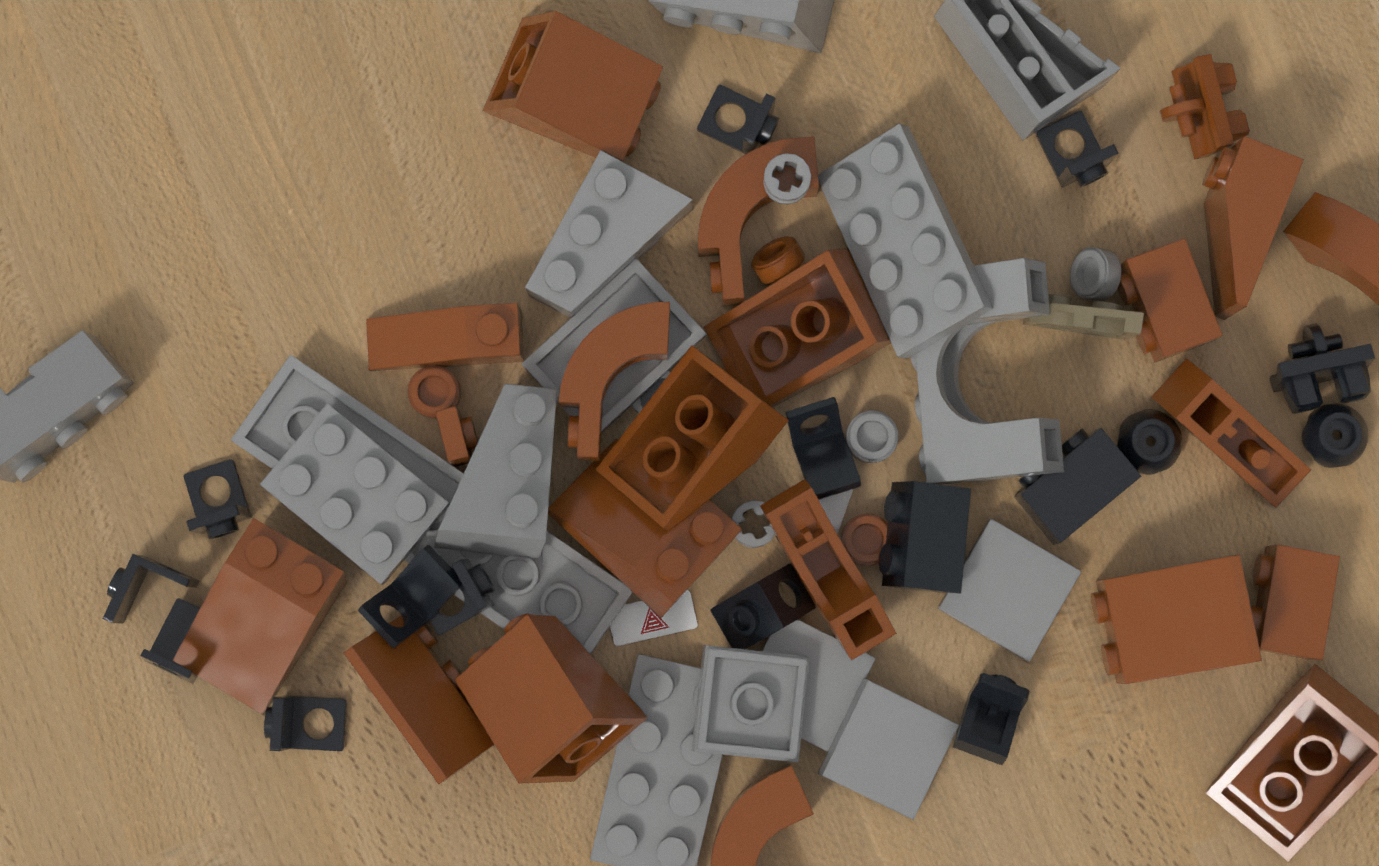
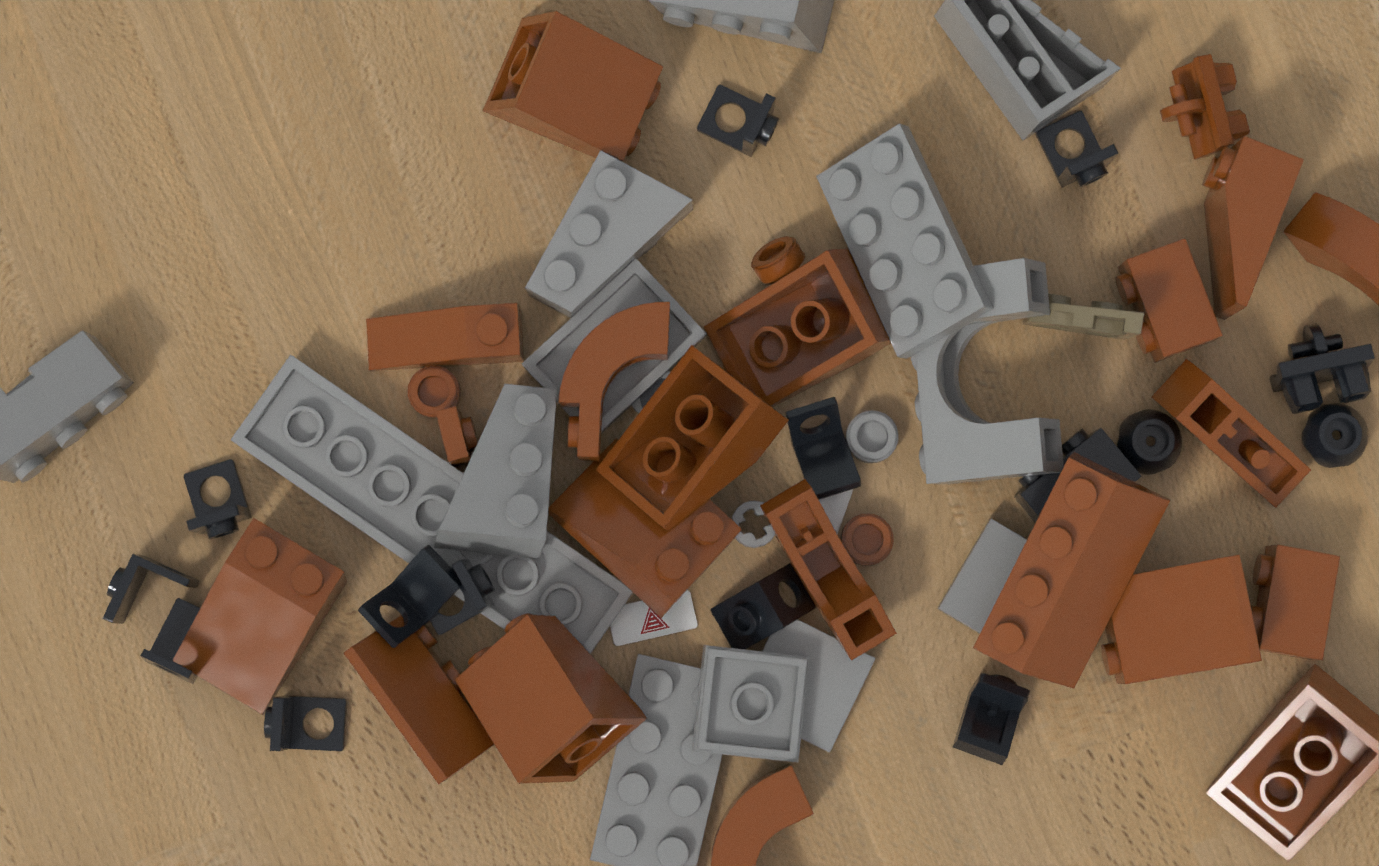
light grey plate [260,403,450,585] -> none
dark orange arch [698,136,819,306] -> none
light grey bush [763,153,811,205] -> none
light grey tile [818,678,959,820] -> none
black brick [879,481,971,594] -> none
light grey tile [1070,247,1121,301] -> none
none -> dark orange slope [973,452,1170,689]

